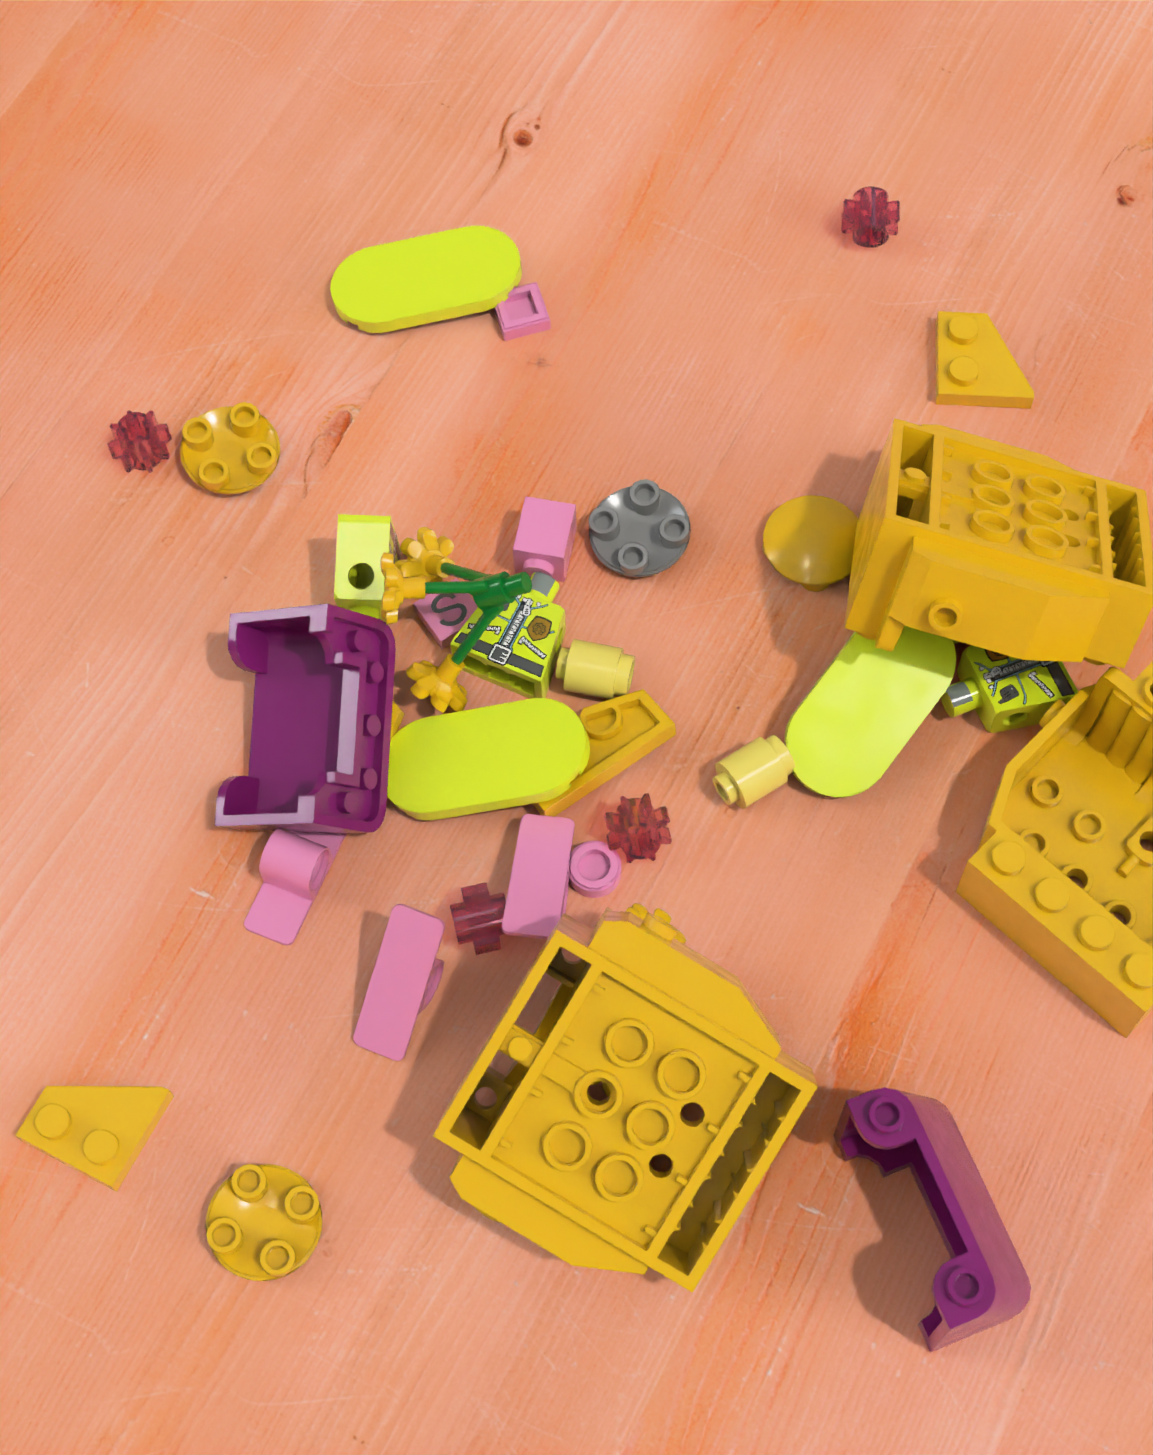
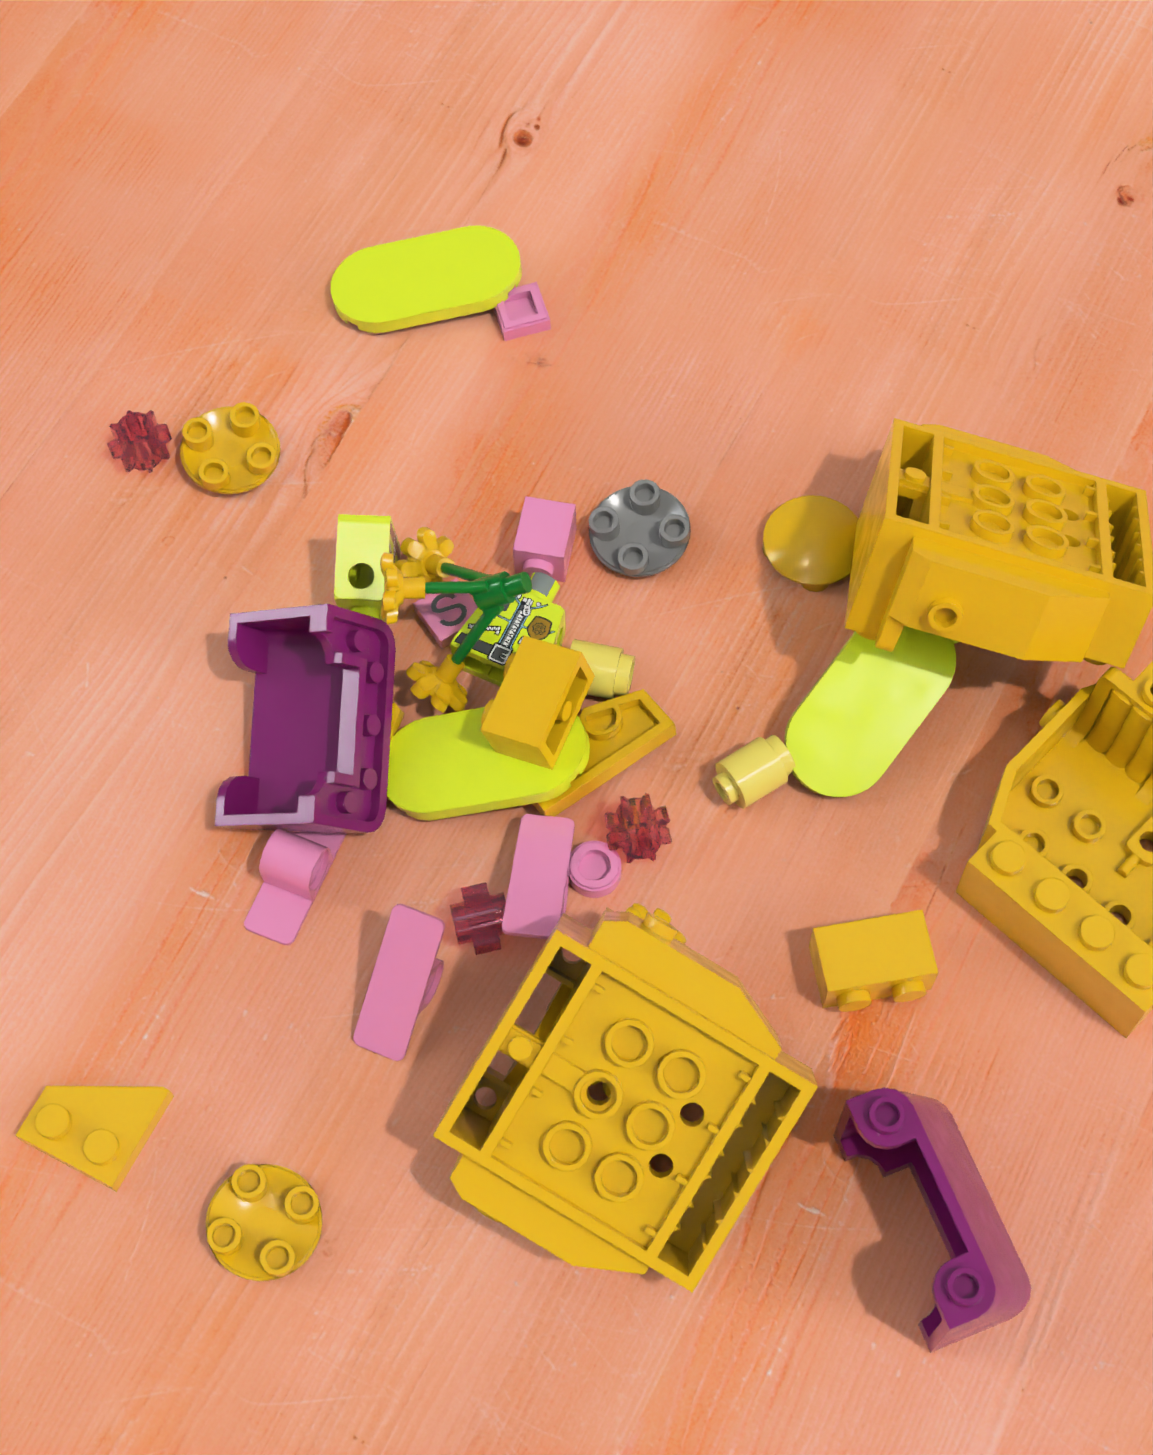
clear pink gear [842,186,900,248] -> none
yellow wing [936,311,1034,409] -> none
neon yellow torso [941,645,1078,733] -> none
none -> yellow brick [480,636,595,770]
none -> yellow brick [809,909,939,1012]

